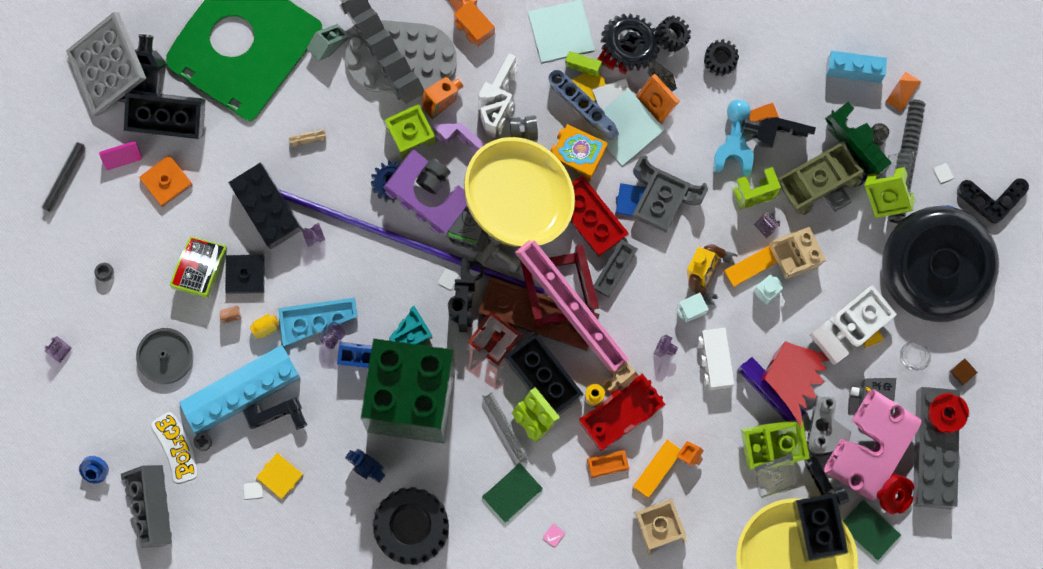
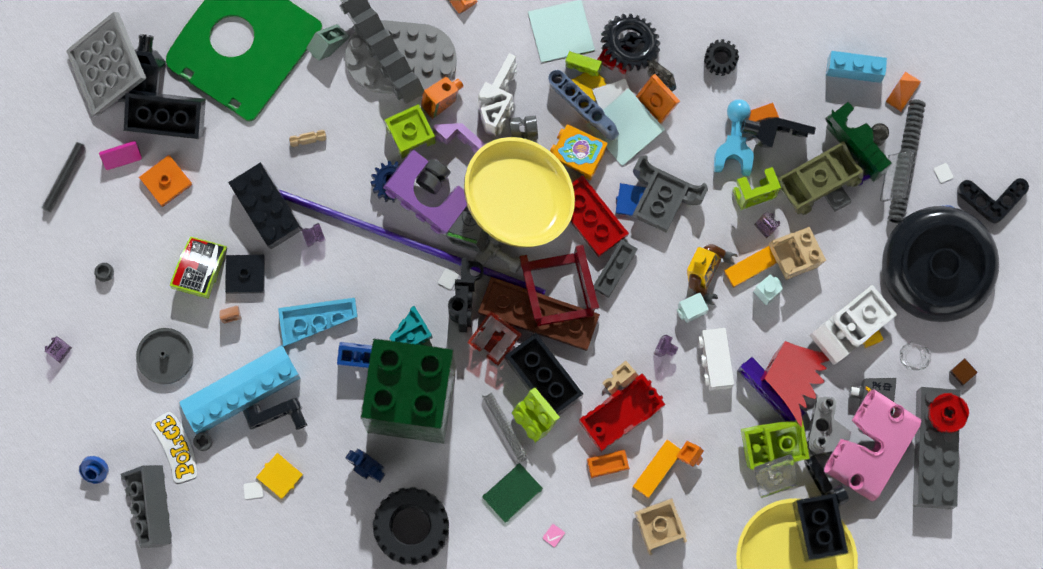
yellow brick [249,313,280,339] -> none
clear purple wheel [319,322,346,349] -> none
orange brick [454,0,495,47] -> none
bright pink tile [515,240,629,372] -> none
yellow brick [584,384,605,406] -> none
black tyre [655,15,691,52] -> none
clear green piece [843,500,901,560] -> none
lime panel [864,167,915,218] -> none
red plate [877,474,915,515] -> none

